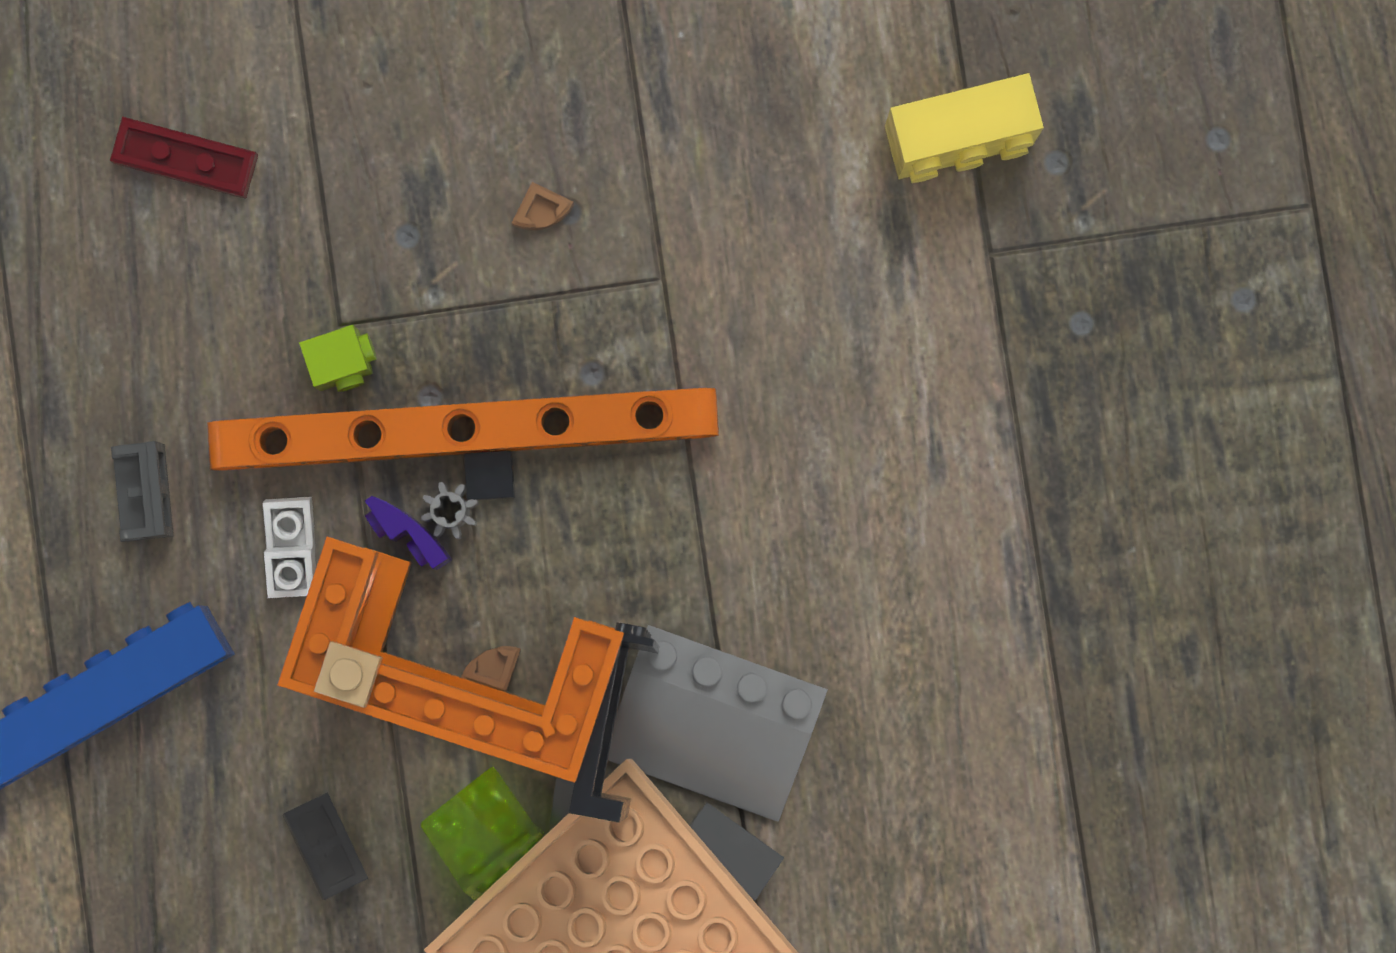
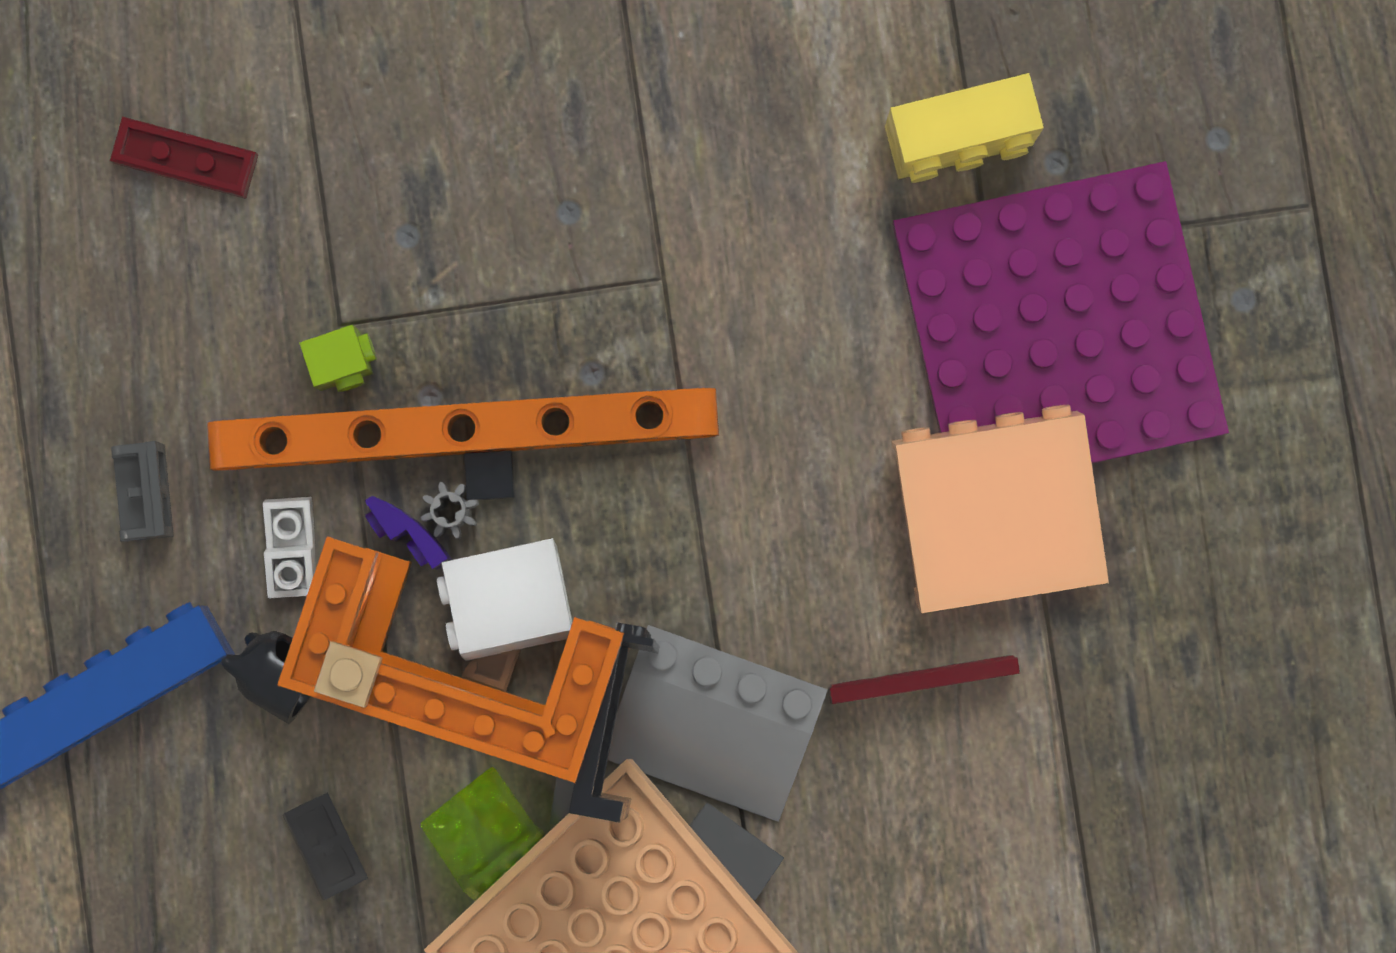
medium nougat tile [512,182,575,230] -> none
none -> black piece [221,631,311,724]
none -> white brick [437,538,573,661]
none -> dark red tile [828,655,1020,704]
none -> light nougat panel [891,405,1109,613]
none -> magenta plate [892,161,1229,464]

